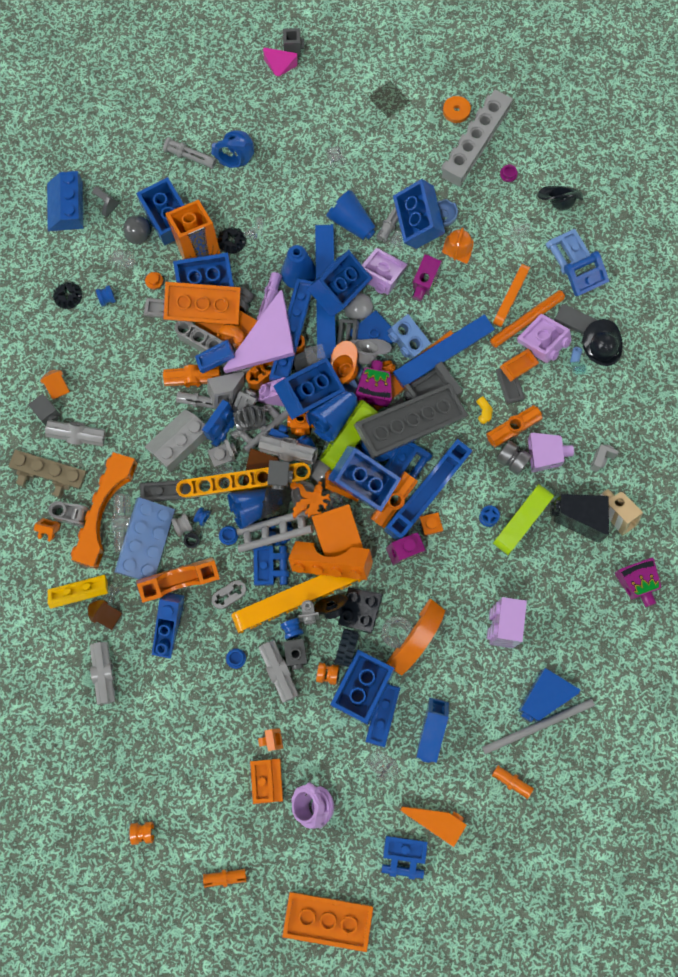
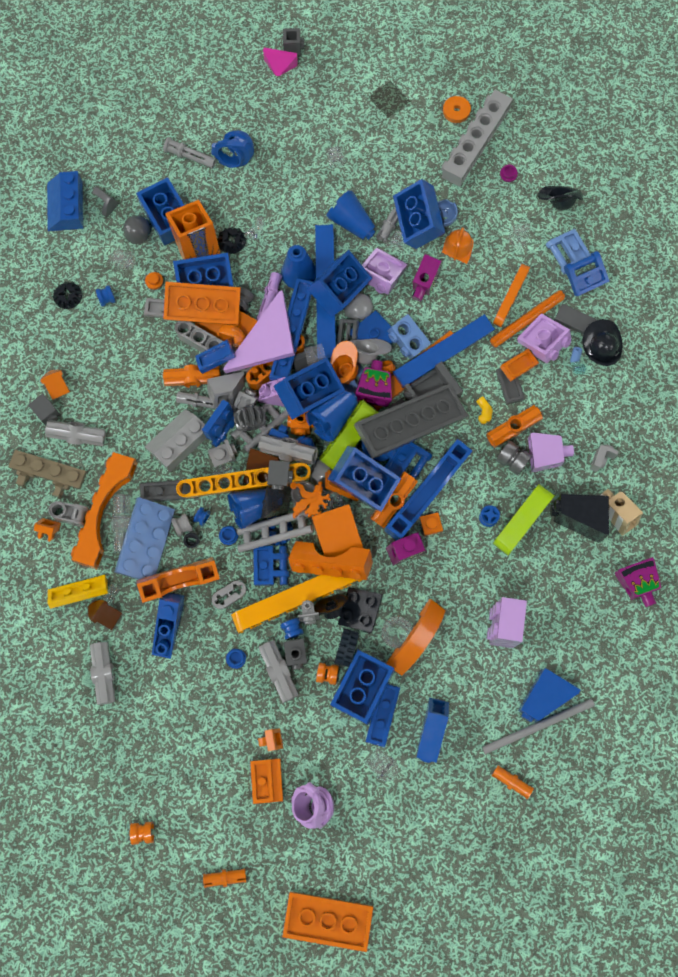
blue plate [381,836,427,880] -> none
orange slope [399,806,467,847] -> none

